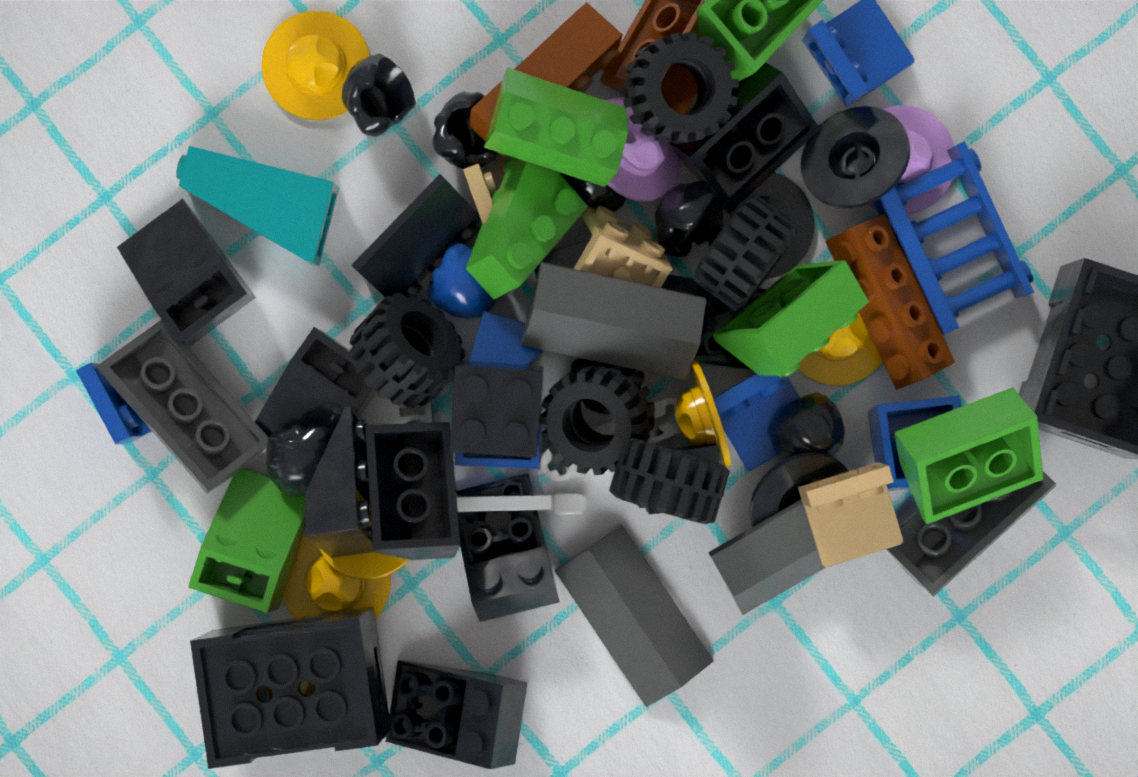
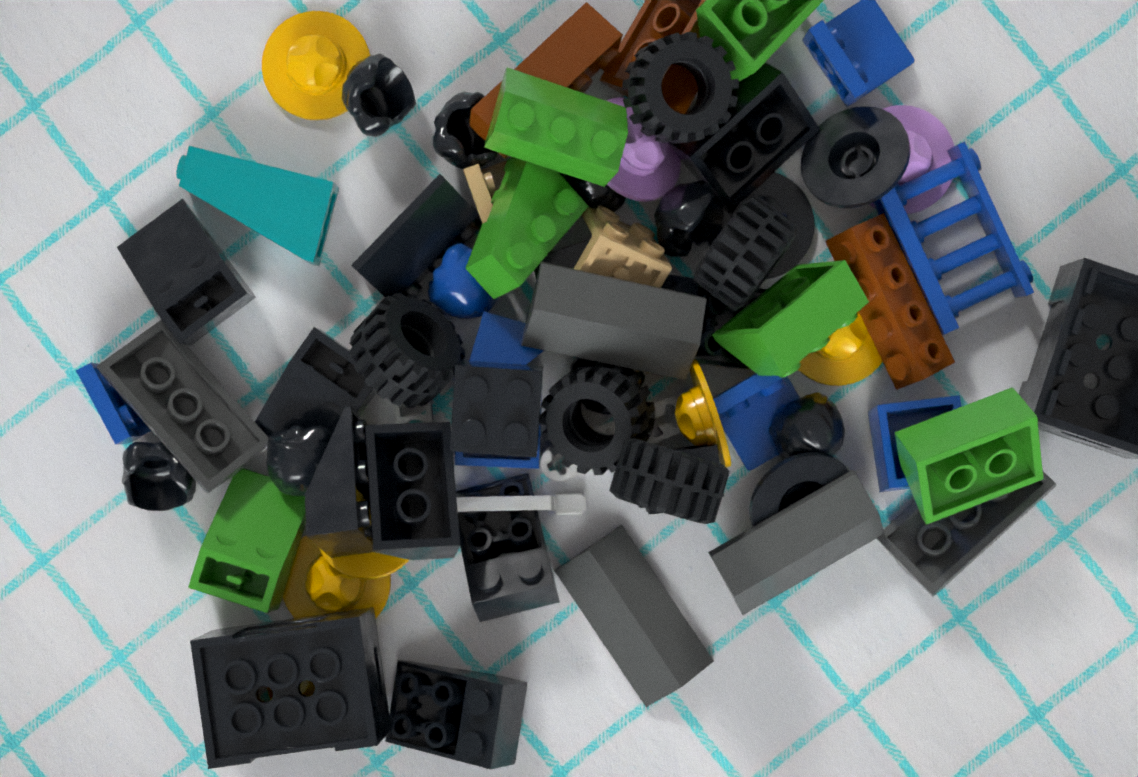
tan bracket [798,462,903,567] -> none
none -> black hair [122,442,197,511]

